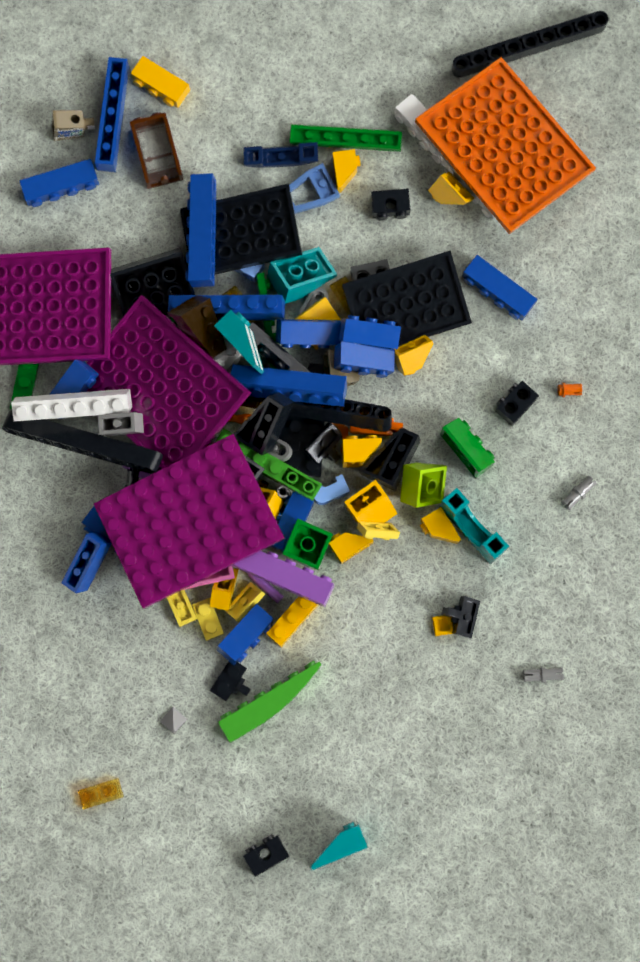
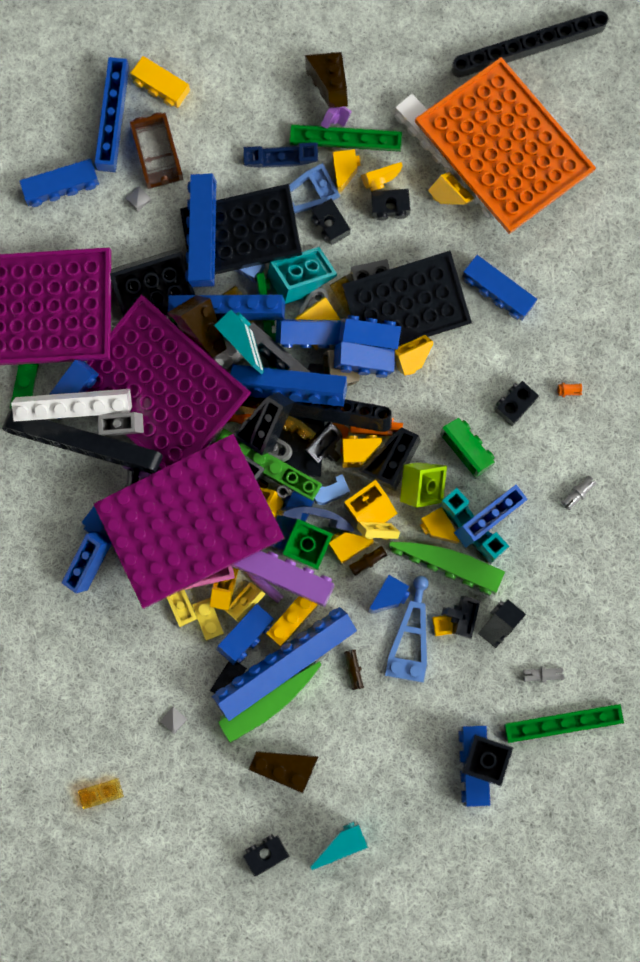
dark tan torso [52,110,95,141] -> none
none -> light grey slope [126,186,152,212]
none -> brick [212,607,357,721]
none -> dark brown wedge [248,751,319,793]
none -> dark blue slope [276,506,354,532]
none -> clear yellow slope [283,416,316,441]
none -> dark brown wedge [305,52,348,108]
none -> black brick [311,198,351,245]
none -> medium lavender bracket [321,107,351,129]
none -> dark brown pin [344,649,364,690]
none -> dark brown pin [349,546,388,576]
none -> yellow slope [361,162,403,191]
none -> blue slope [369,575,410,614]
none -> medium blue plate [385,576,429,683]
none -> bright green slope [389,542,505,596]
none -> blue brick [453,484,528,548]
none -> blue brick [458,726,491,807]
none -> black brick [461,735,514,786]
none -> black wedge [478,599,526,648]
none -> green plate [504,704,624,743]

